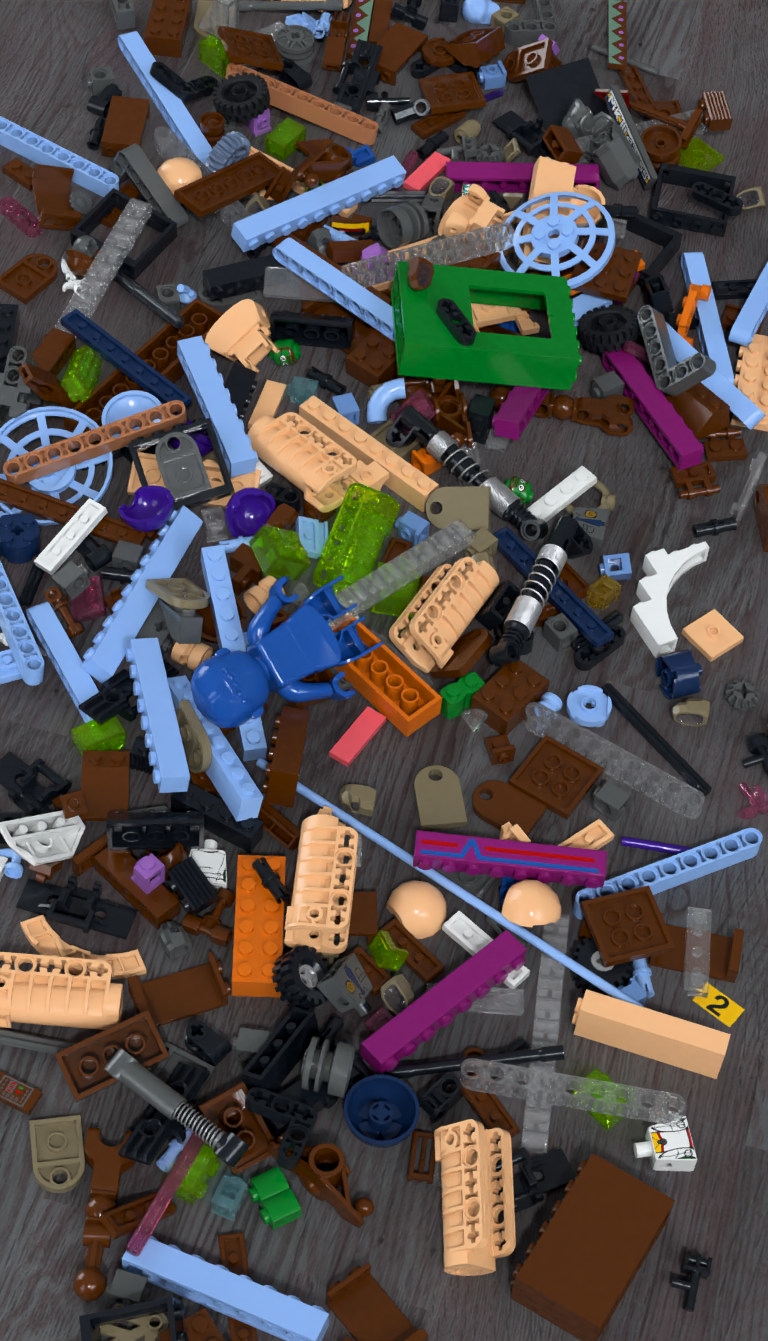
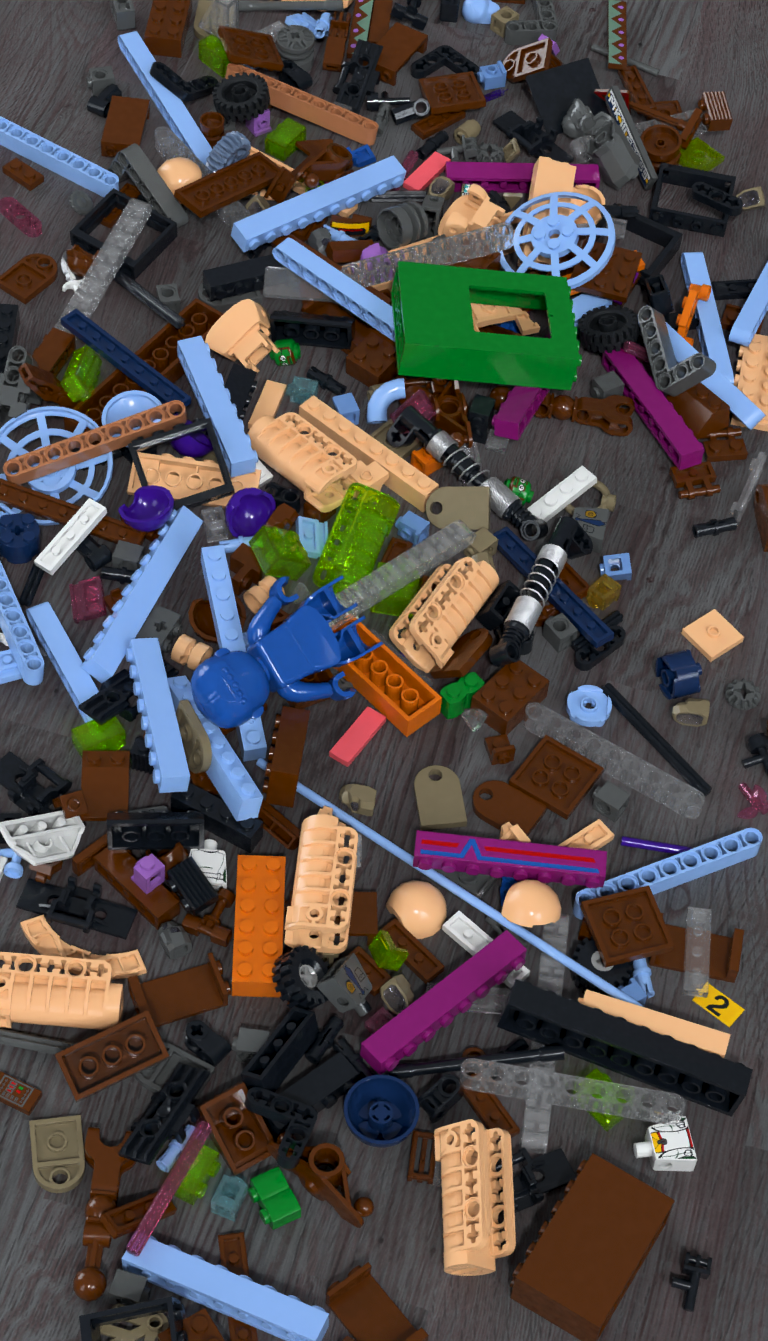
reddish brown panel [31,164,82,231] -> none
reddish brown bar [45,586,85,639] -> none
dark grey brick [51,560,92,601] -> none
dark grey piece [73,235,98,259] -> none
black axle [87,117,106,150] -> none
piece [104,1048,249,1168] -> none
dark tan tile [145,578,210,609] -> none
dark grey tile [155,432,212,501] -> none
dark grey slope [159,599,203,644] -> none
light blue plate [177,284,197,304] -> none
black pin [252,857,290,904] -> none
dark grey wheel [301,1036,356,1098] -> none
reddish brown rock [407,257,434,291] -> none
reddish brown tile [422,37,457,67] -> none
black beam [436,298,476,346] -> none
reddish brown slope [444,26,505,68] -> none
light blue wheel [534,692,563,721] -> none
reddish brown brick [542,124,583,164] -> none
white arch [630,541,710,659] -> none
none -> black brick [497,979,753,1117]

